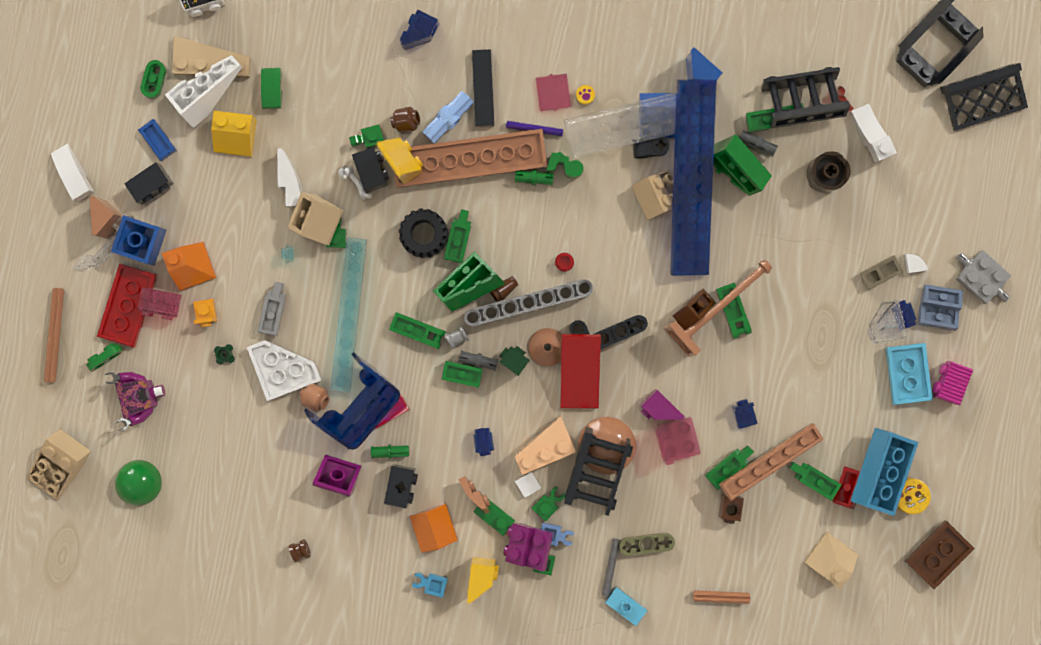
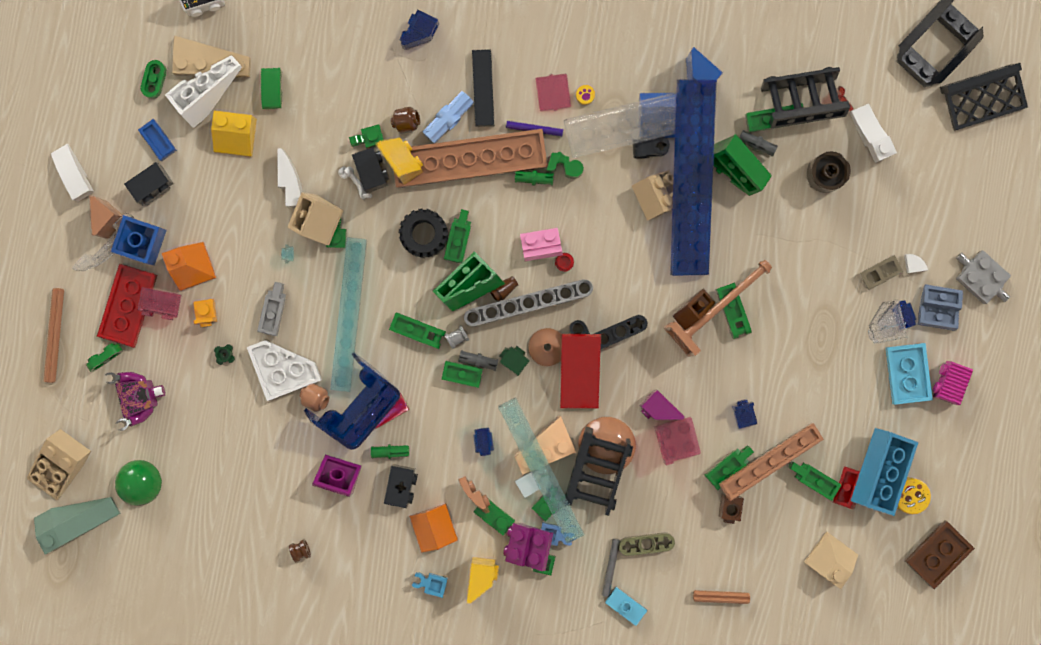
none -> sand green wedge [34,497,121,554]
none -> clear light blue plate [498,397,584,544]
none -> bright pink plate [520,228,563,261]

